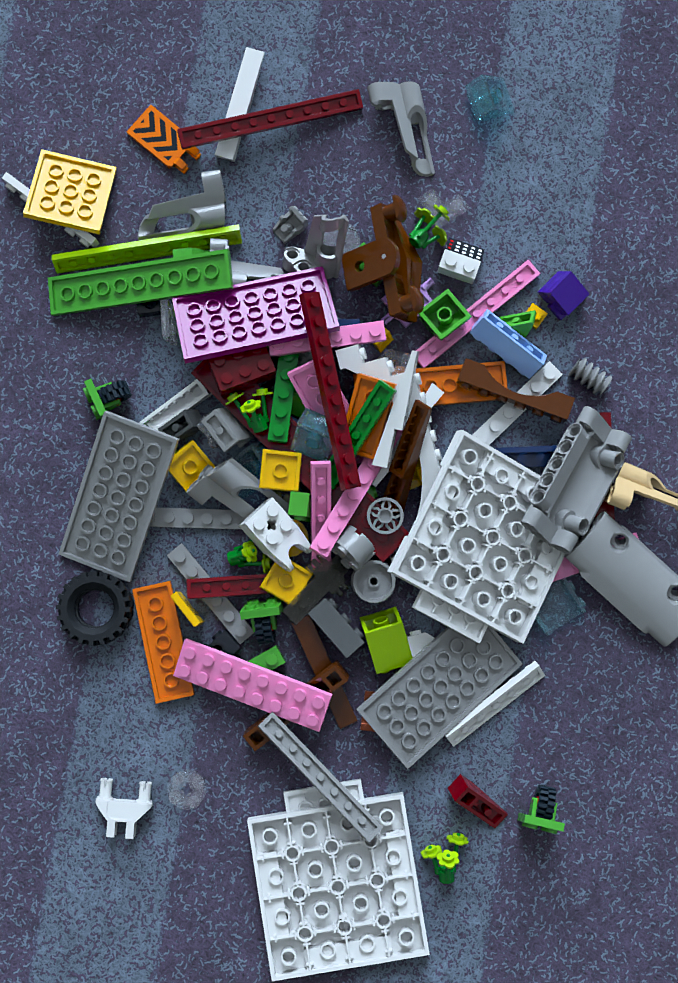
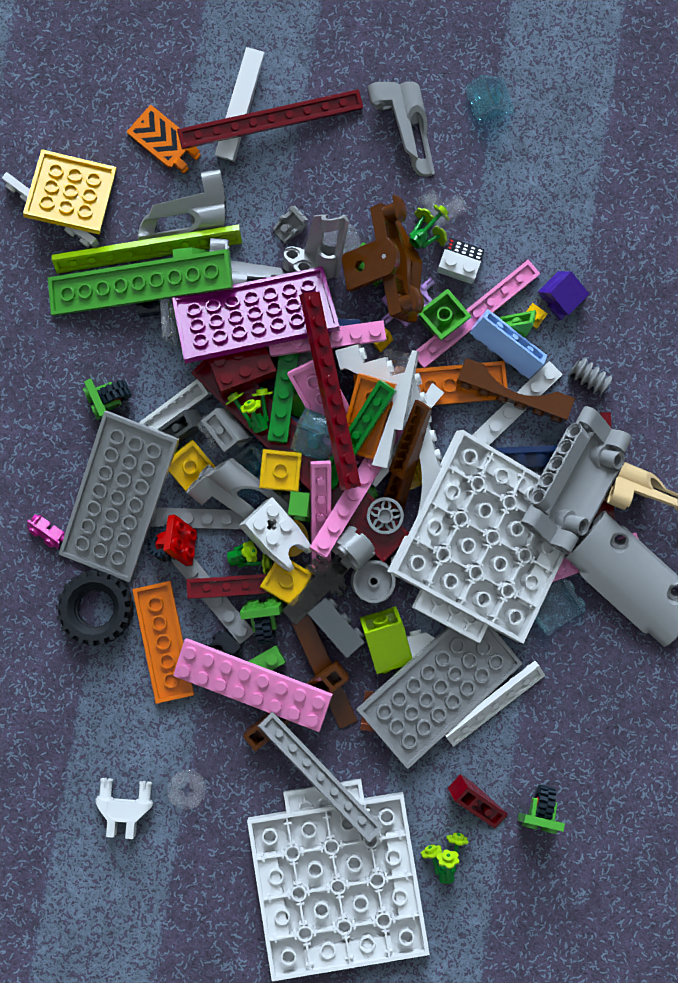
yellow tile [171,592,204,627] -> none
none -> dark pink hinge [27,514,65,549]
none -> red plate [148,514,197,566]

